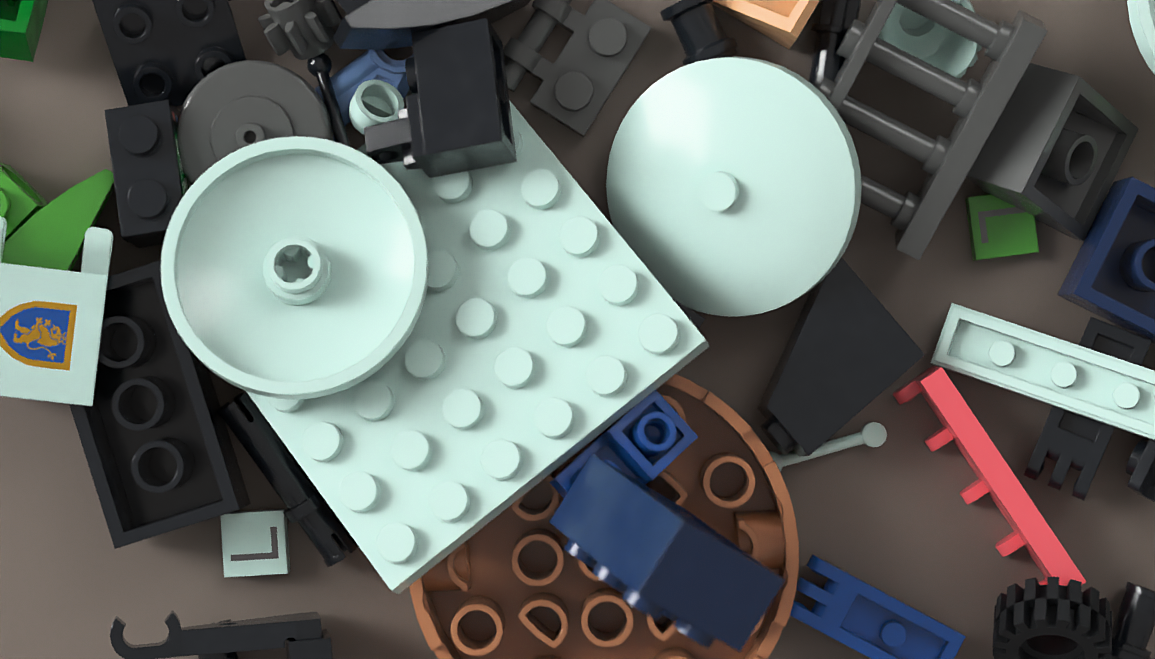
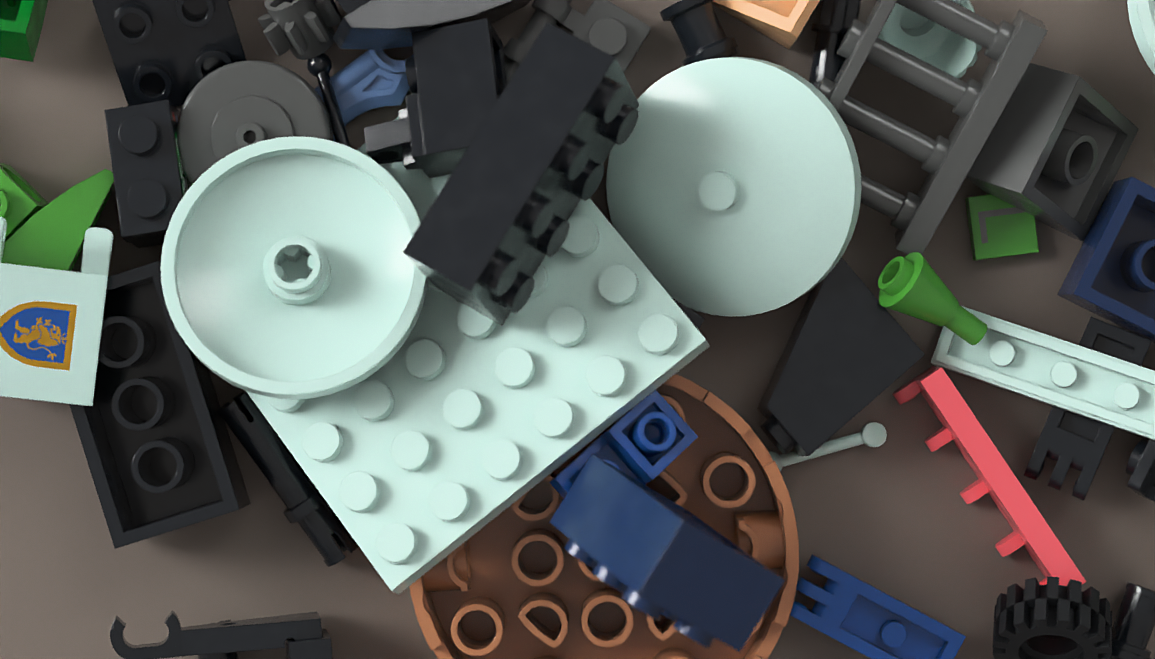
light aqua tile [220,509,290,578] -> none
light aqua hinge [349,80,404,135] -> none
none -> black brick [403,22,639,326]
none -> bright green cone [878,252,987,345]

